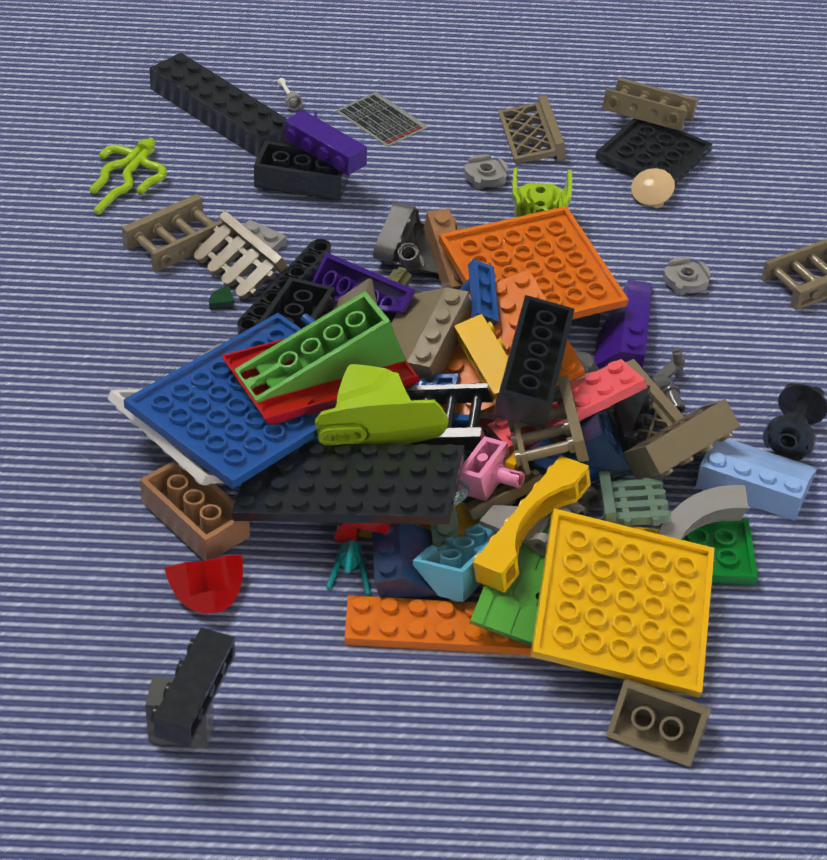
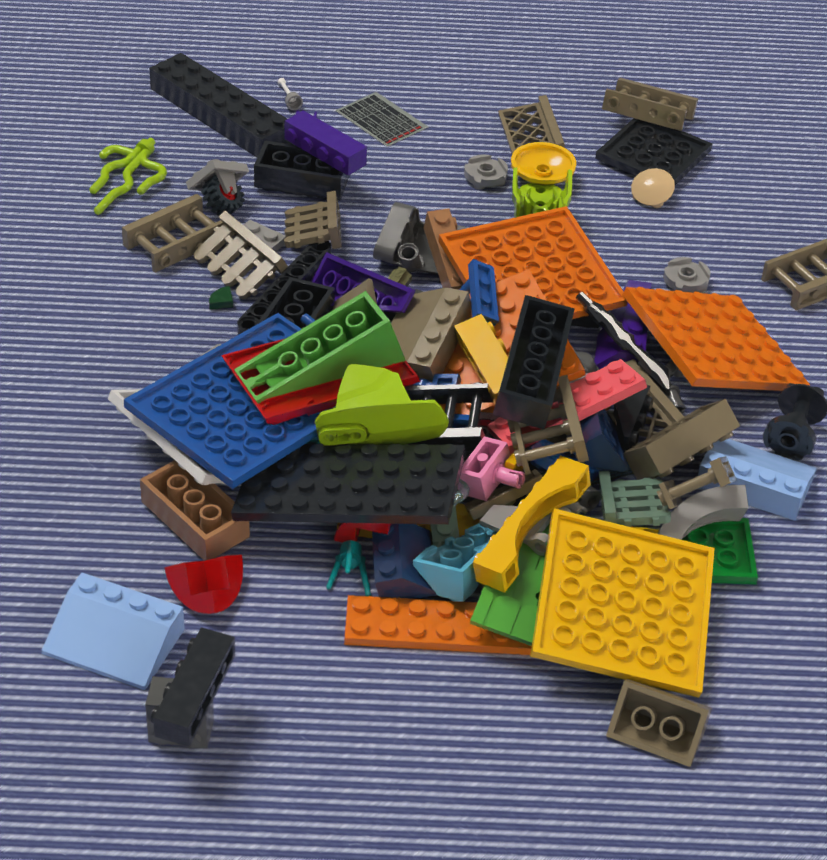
none -> light blue slope [41,572,184,690]
none -> plate [186,159,249,216]
none -> dark tan fence [284,191,342,249]
none -> yellow dish [511,142,576,185]
none -> black sword [576,291,669,391]
none -> orange plate [622,287,810,391]
none -> dark tan fence [657,456,737,509]

